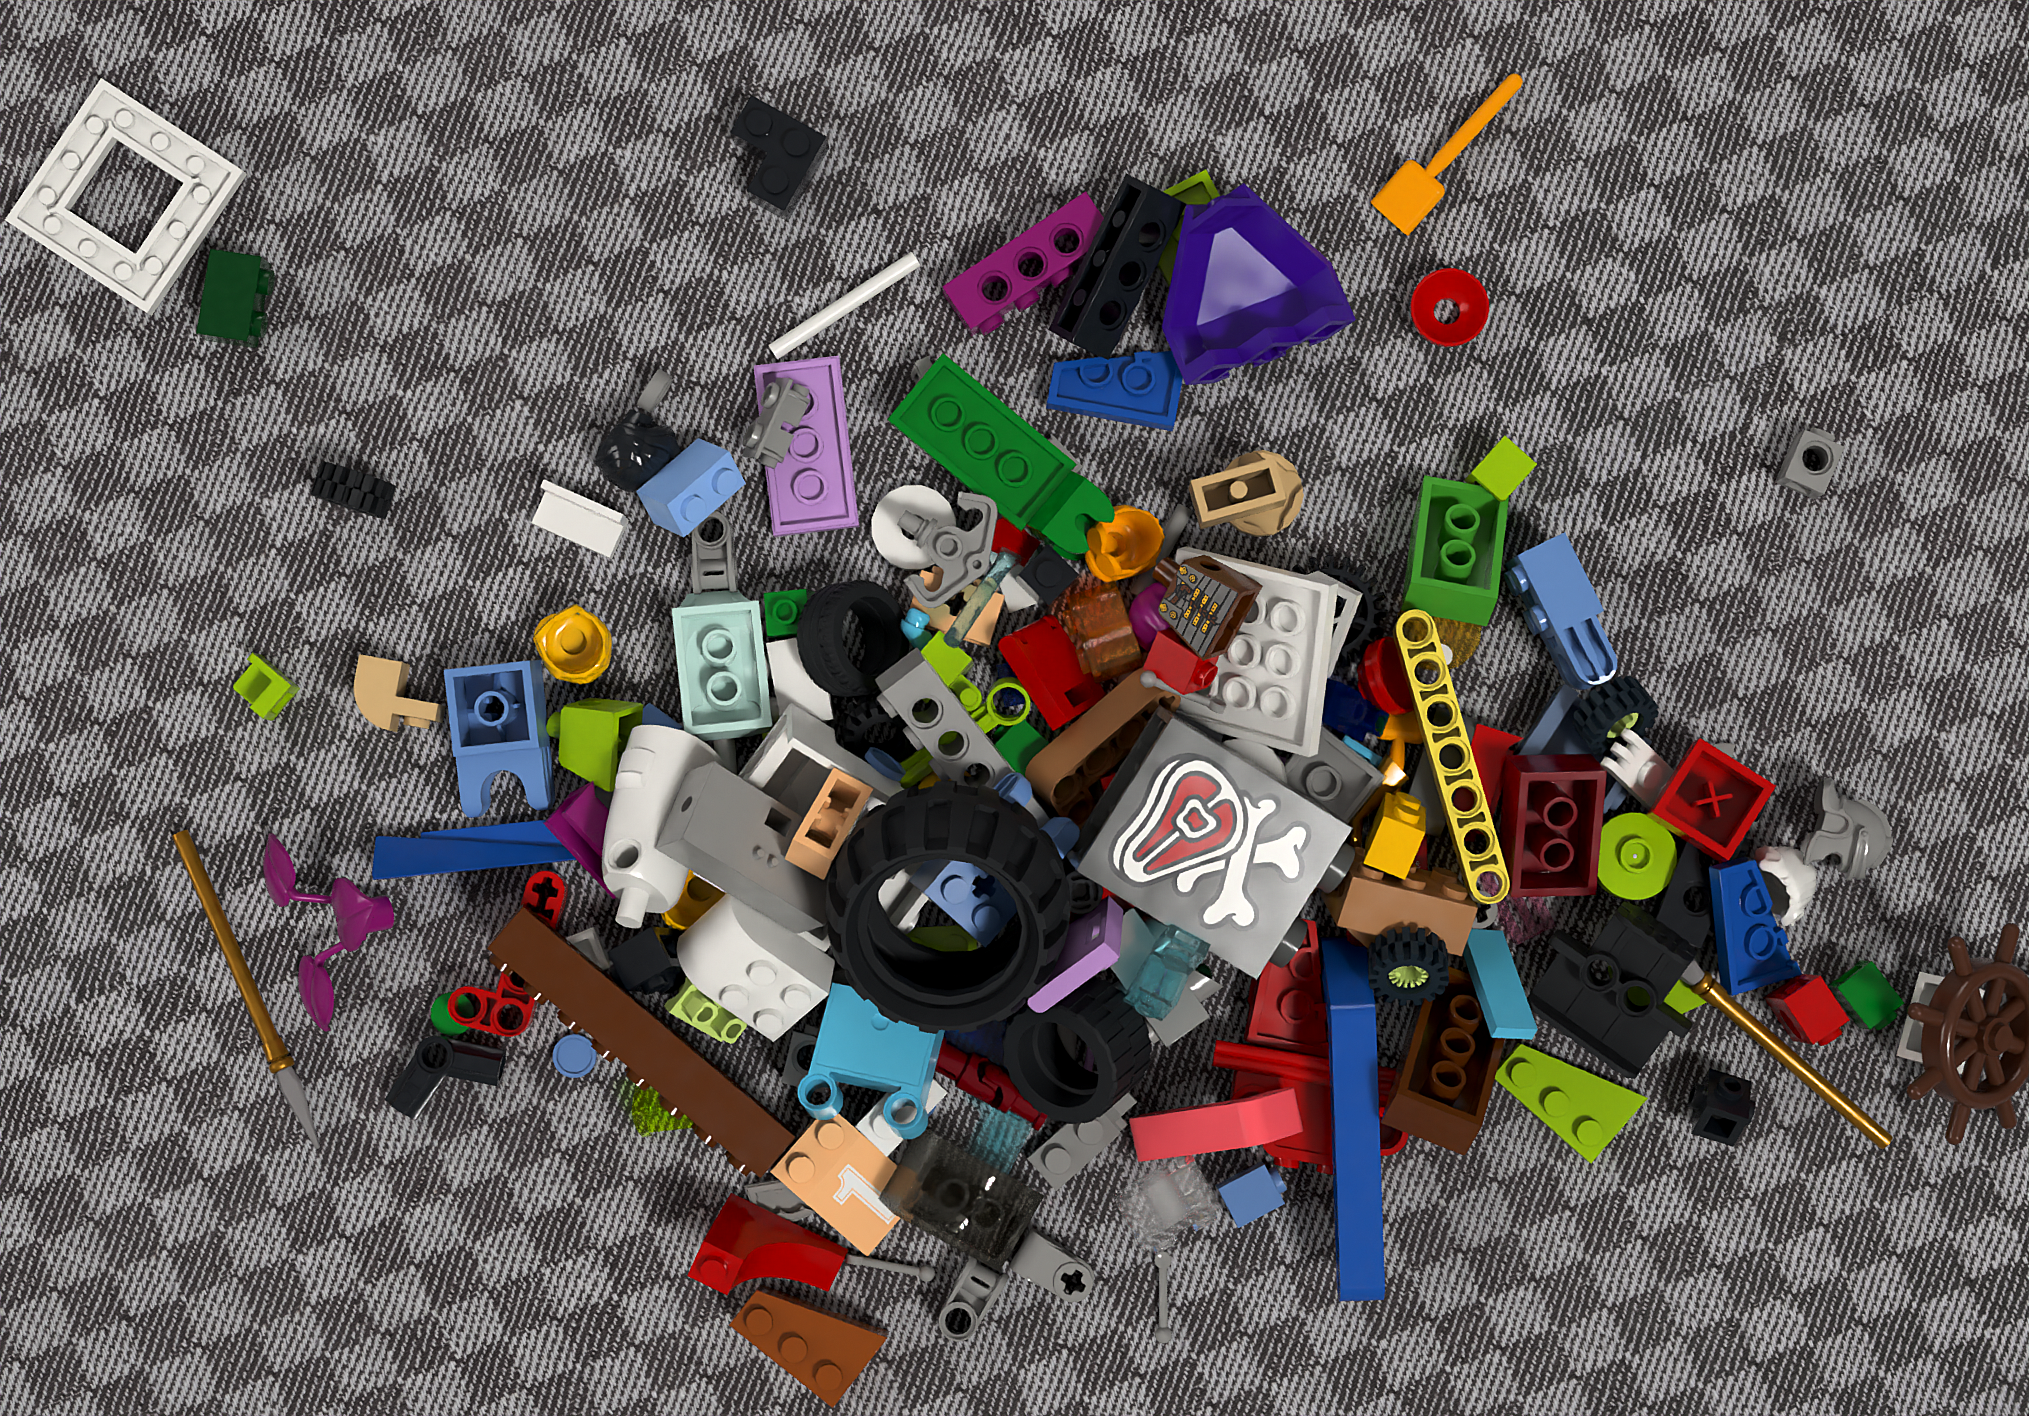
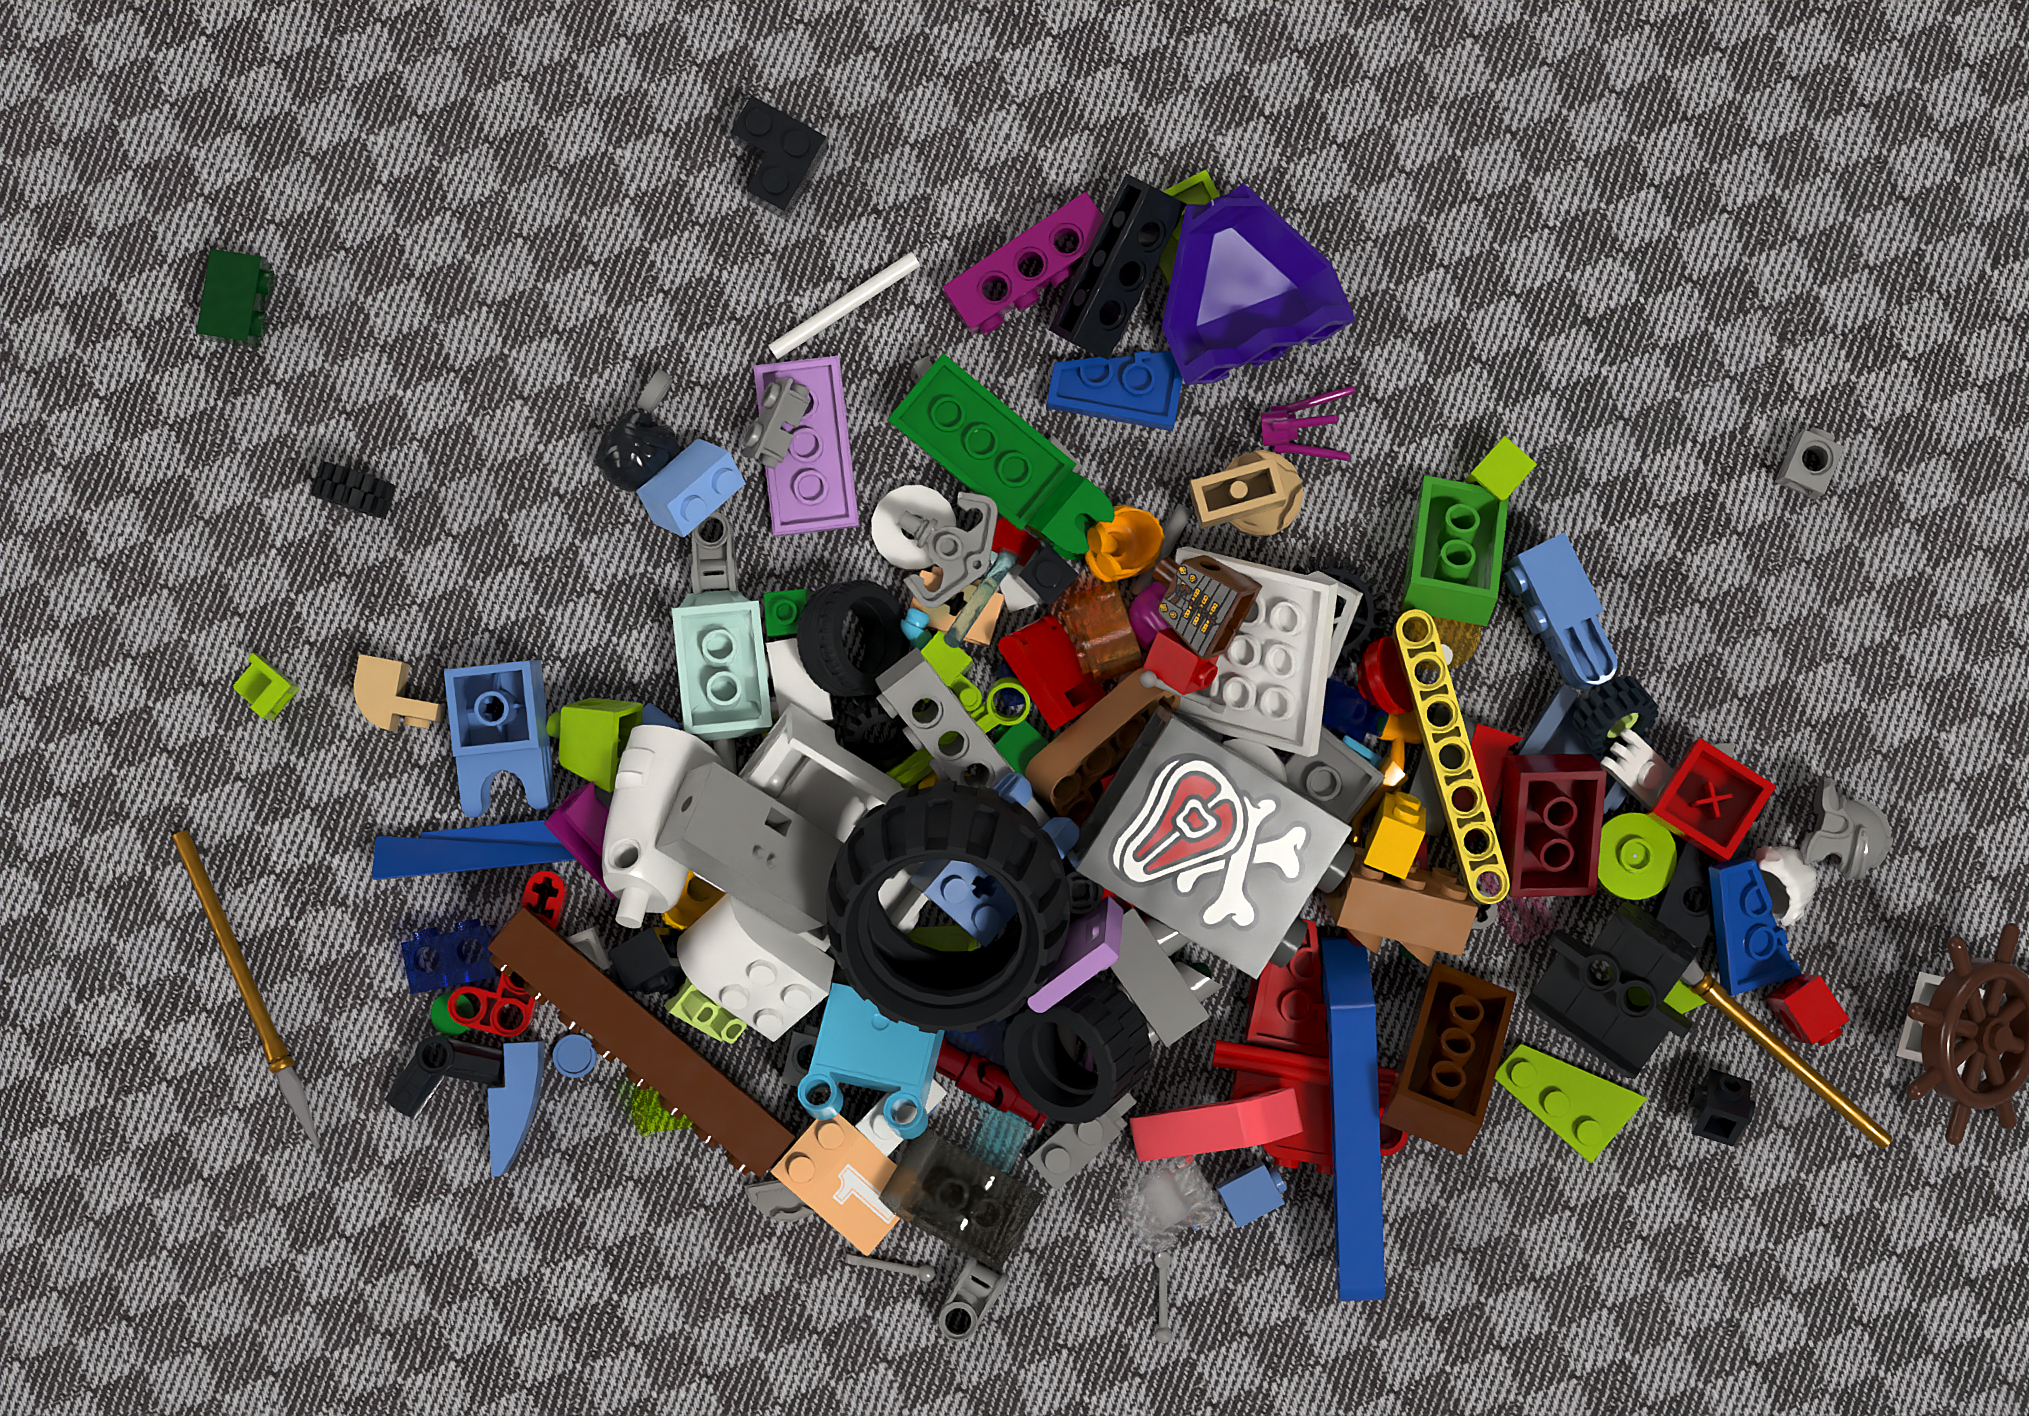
white plate [5,78,247,316] -> none
magenta plant [263,833,394,1032] -> none
white panel [531,480,629,559] -> none
yellow hair [533,604,612,685] -> none
red arch [687,1193,848,1295] -> none
dark orange wedge [729,1284,890,1408] -> none
light nougat brick [785,767,873,880] -> none
medium blue piece [865,747,906,781] -> none
light grey piece [1009,1228,1094,1302] -> none
clear light blue slope [1123,924,1211,1021] -> none
black bush [1368,927,1449,1006] -> none
light orange piece [1370,73,1523,236] -> none
red piece [1410,268,1489,347] -> none
medium azure tile [1463,929,1538,1040] -> none
green brick [1828,960,1904,1031] -> none
none -> clear blue brick [401,918,502,994]
none -> medium blue slope [488,1040,545,1177]
none -> magenta plant [1261,386,1356,461]

